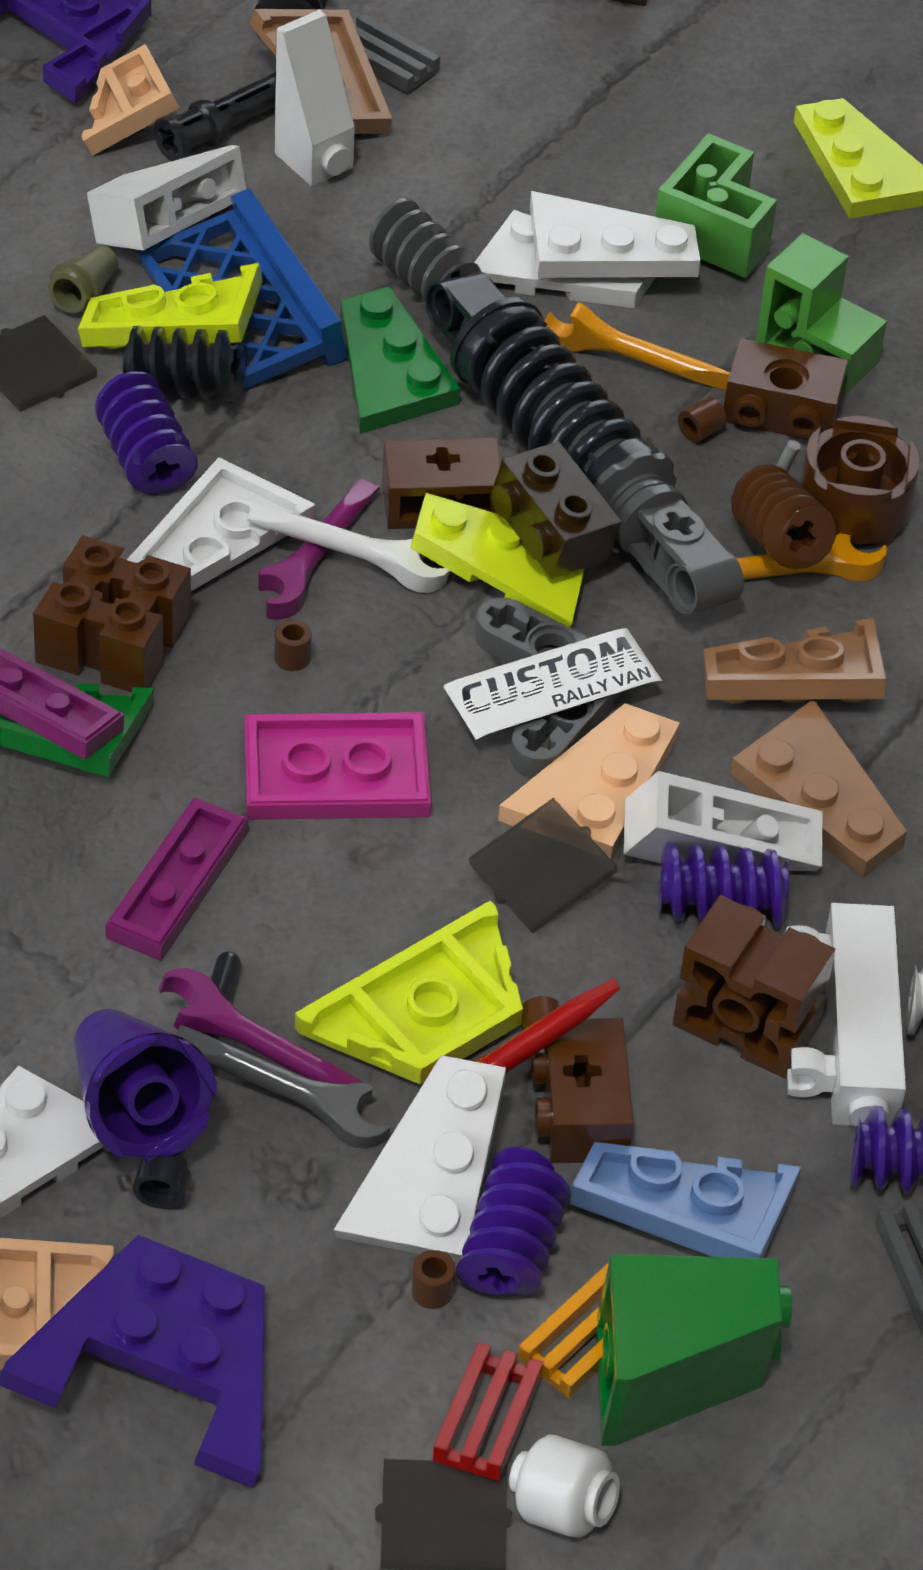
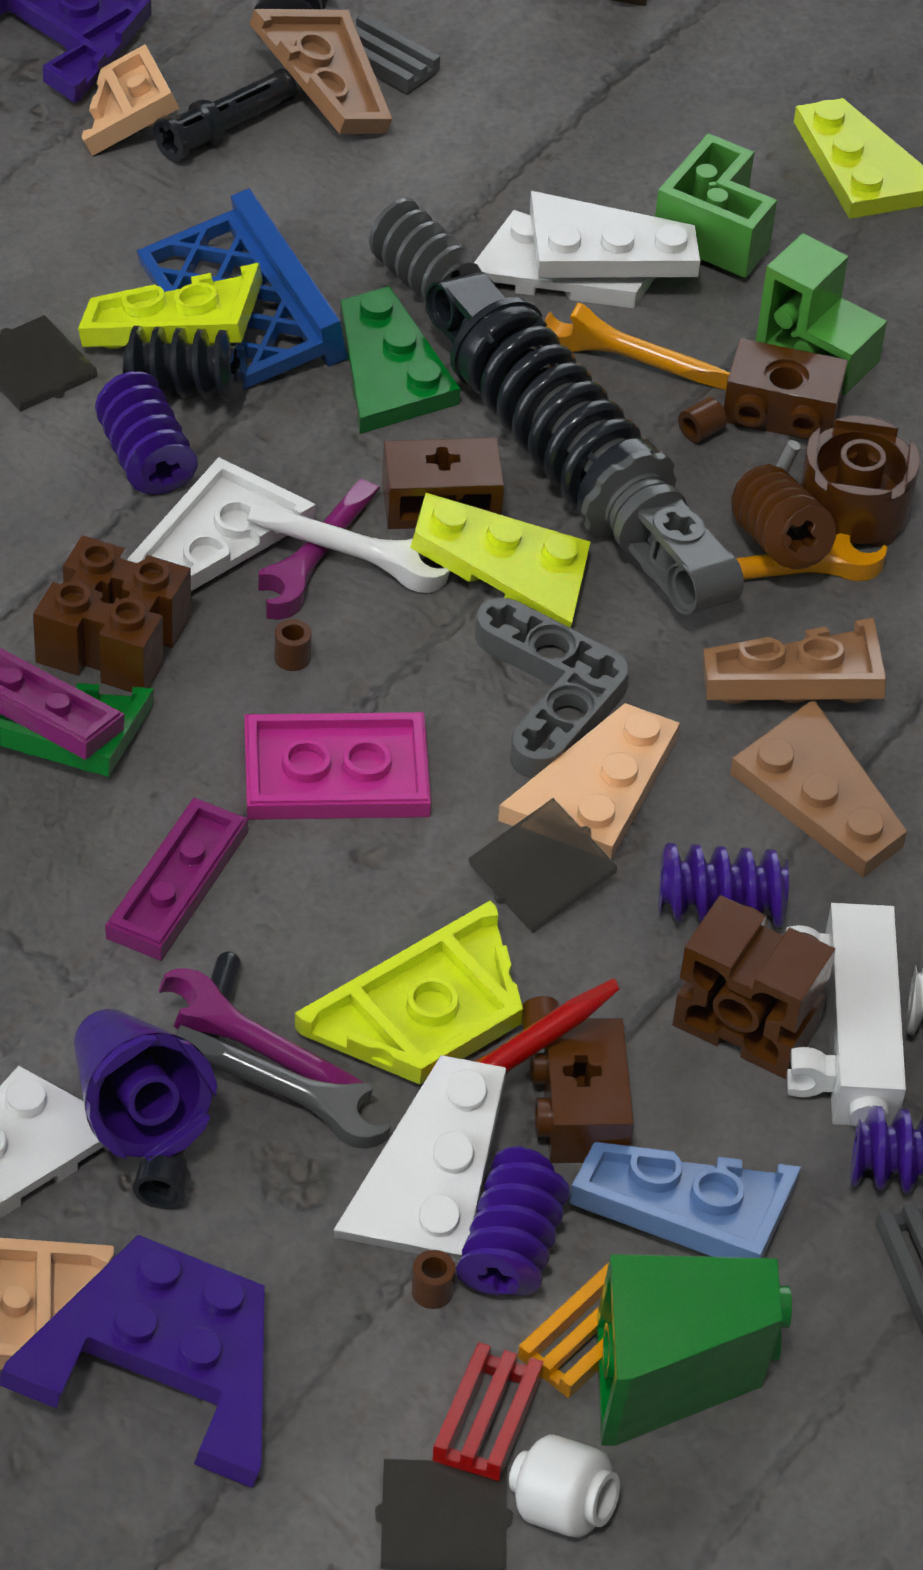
olive cone [48,245,119,313] -> none
white slope [87,145,246,250] -> none
white slope [275,9,355,187] -> none
white sticker [443,628,662,740] -> none
dark brown brick [489,441,622,579] -> none
white slope [623,771,823,871] -> none

